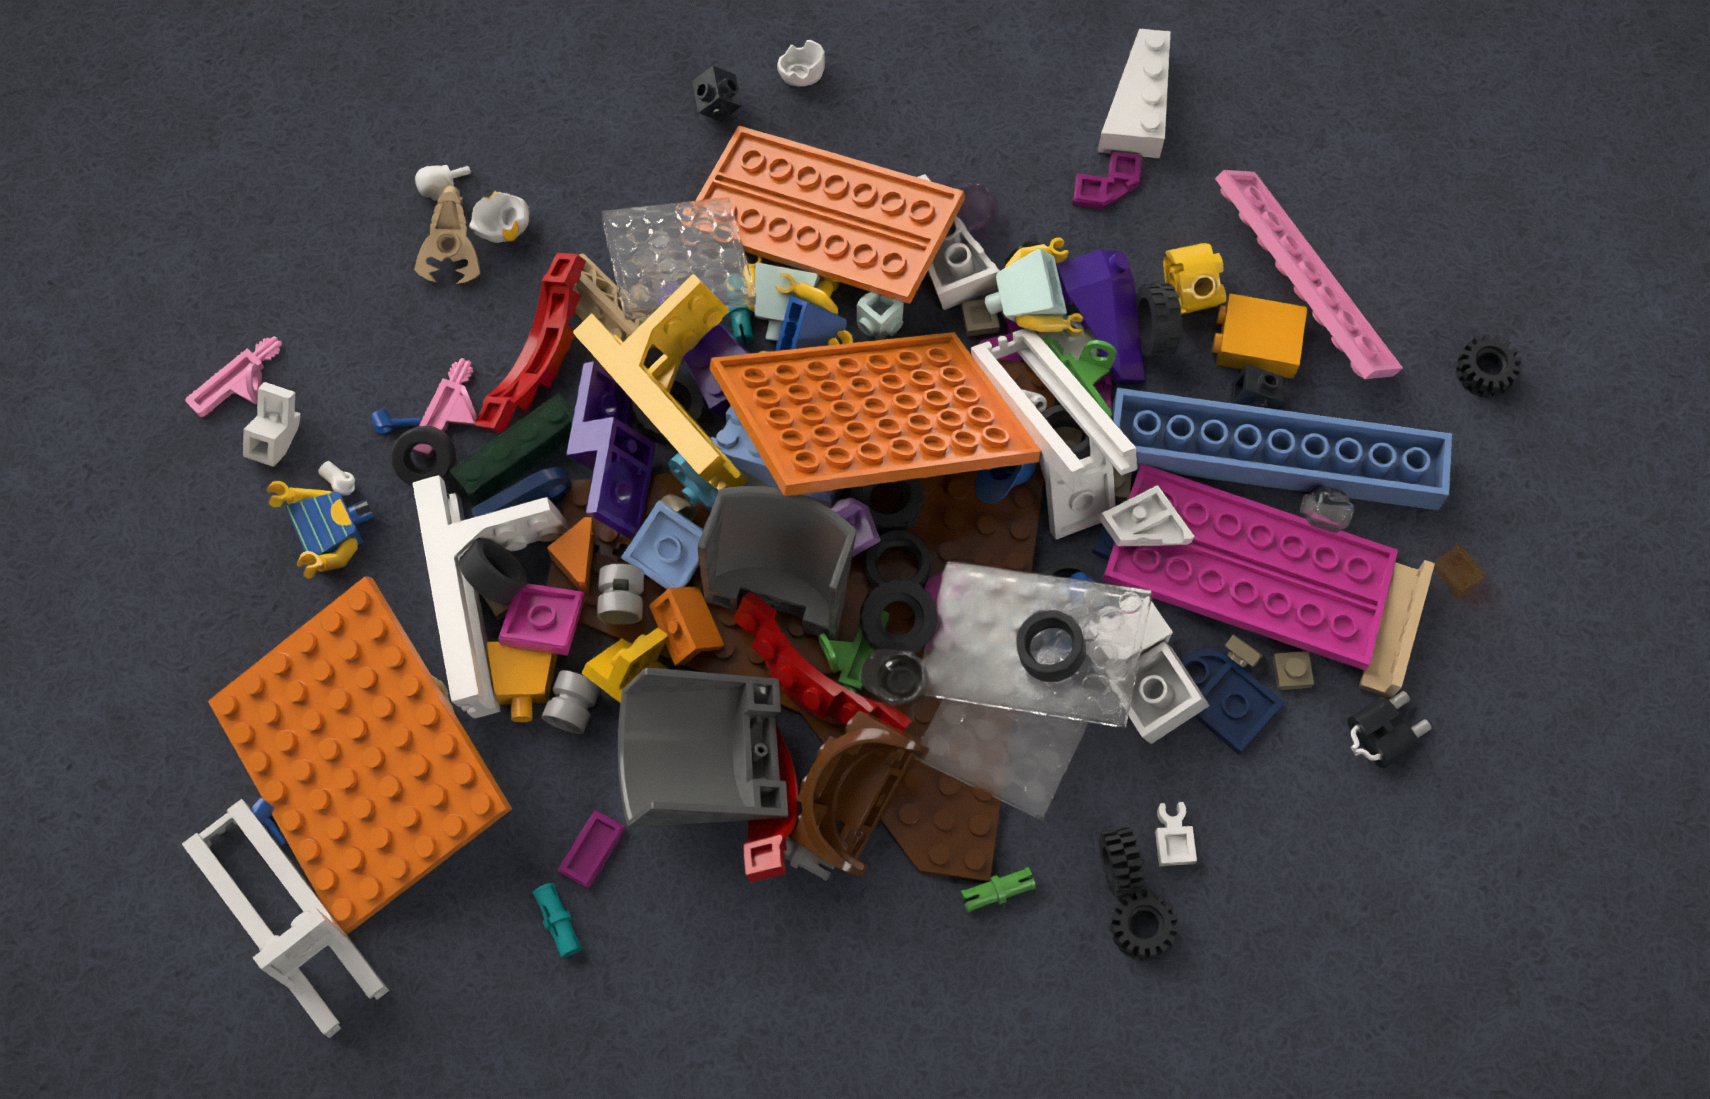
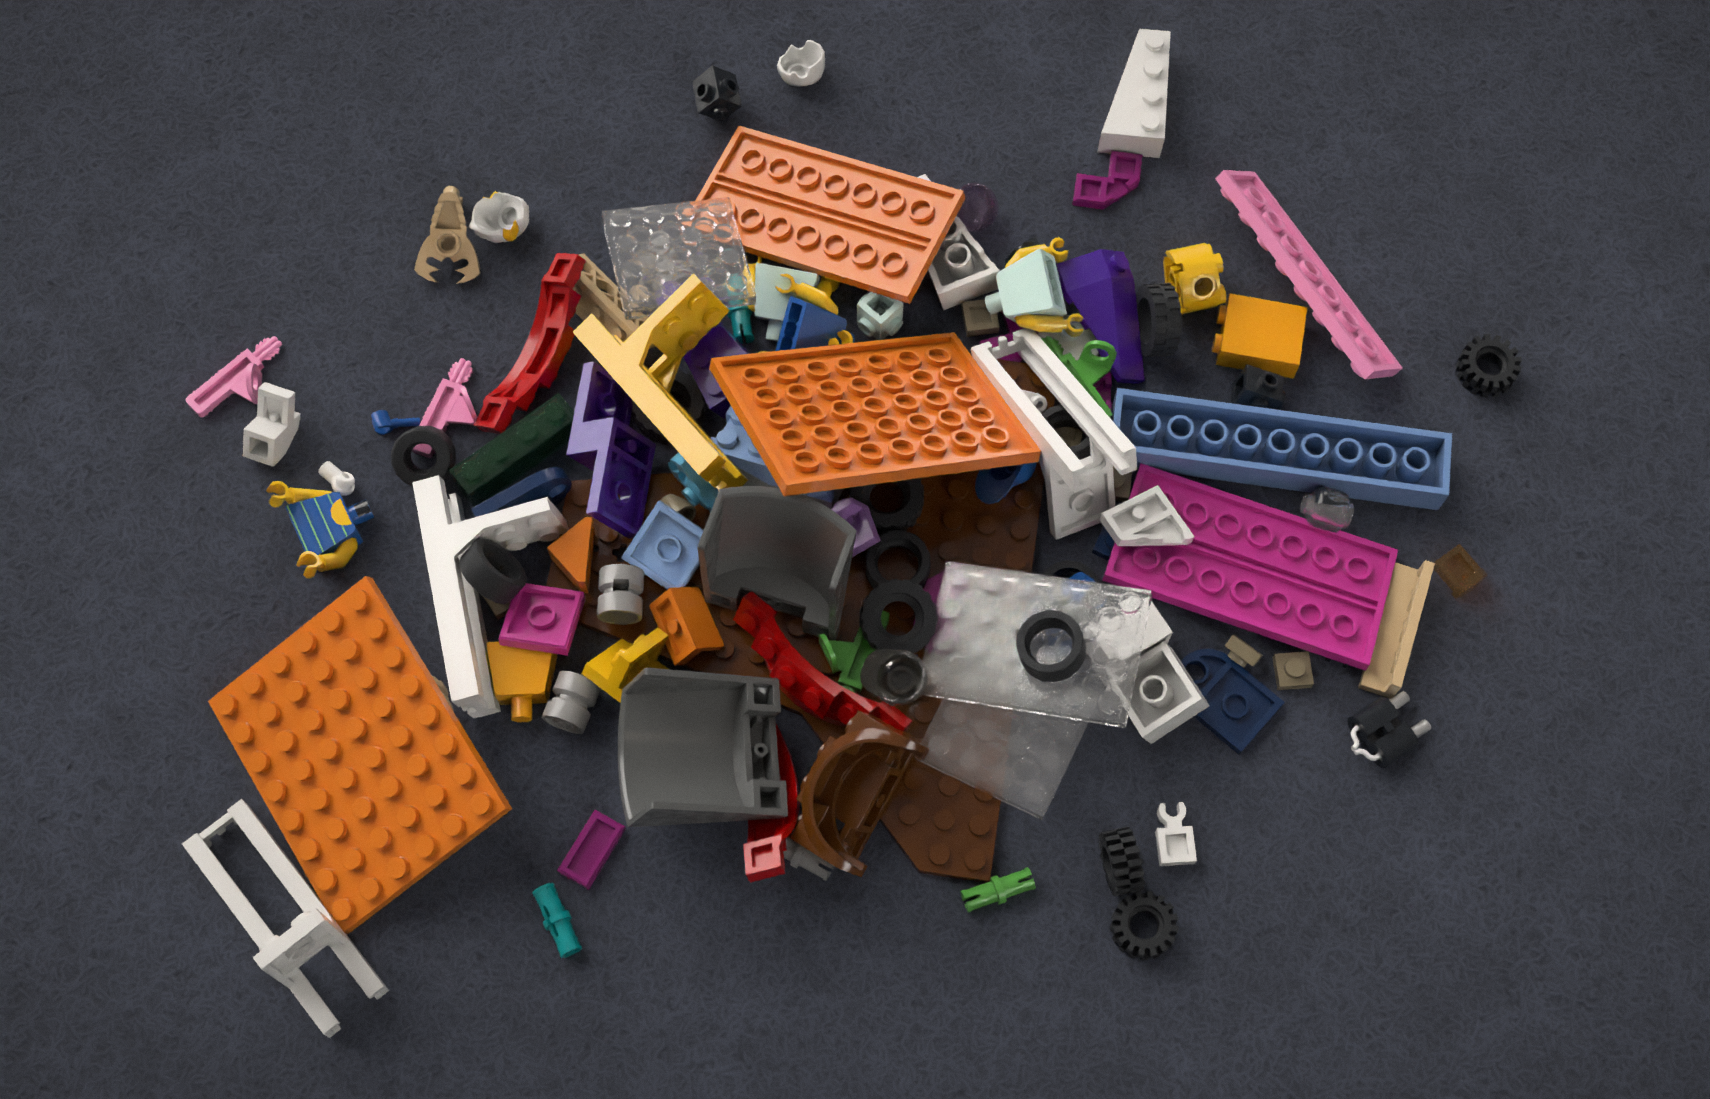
blue hand [251,798,287,846] -> none
white piece [415,165,471,201] -> none

